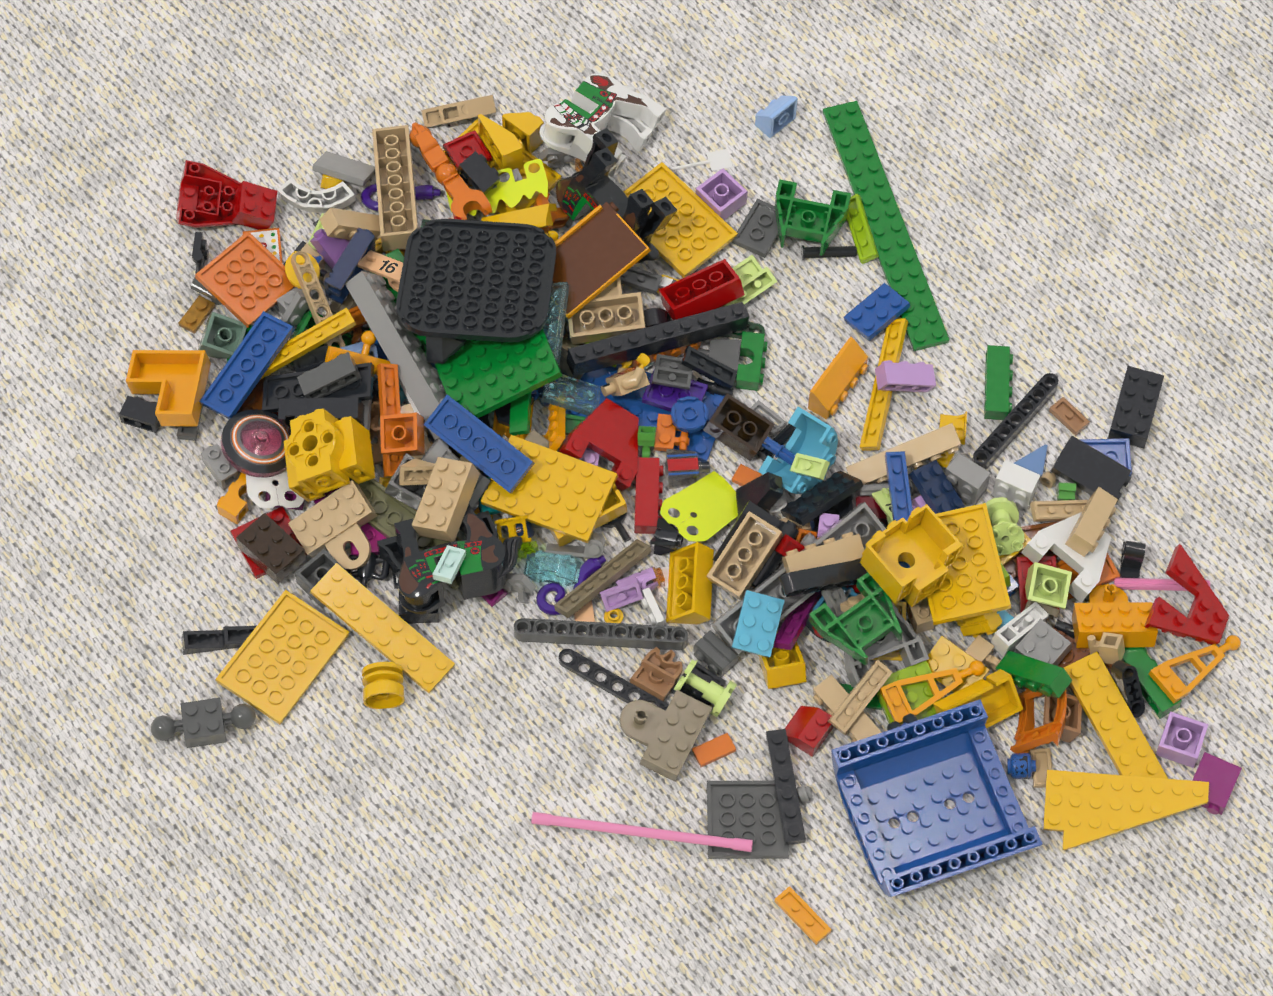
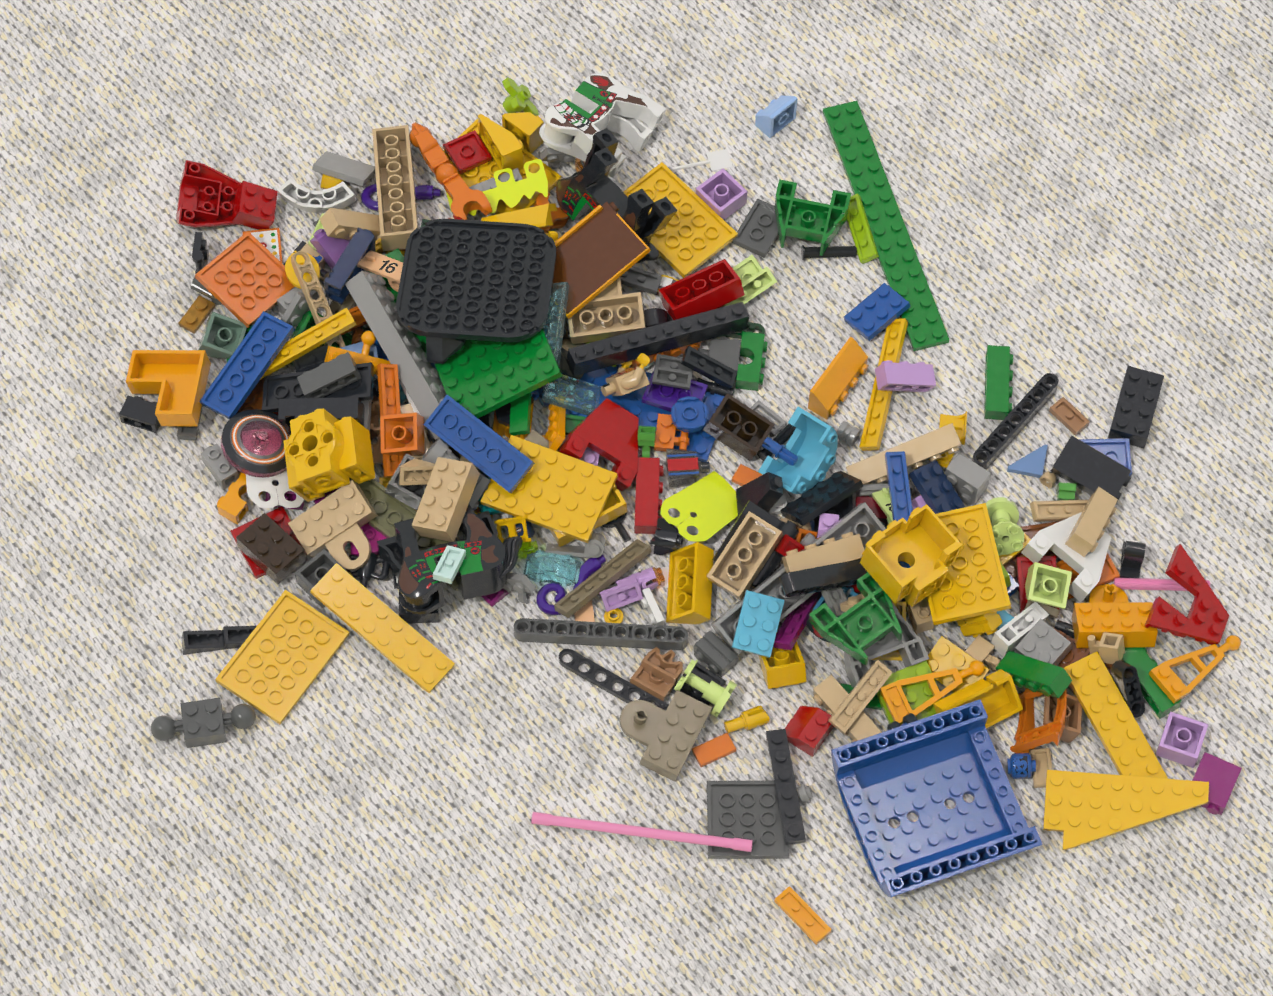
yellow wheel [362,662,405,709] -> none
tan slope [421,95,496,127] -> none
black brick [458,151,500,195] -> none
yellowish green plate [790,453,830,480] -> none
white brick [992,460,1040,510] -> none
none -> lime plant [502,77,539,116]
none -> yellow arm [724,706,770,734]
none -> light grey wheel [836,421,861,446]

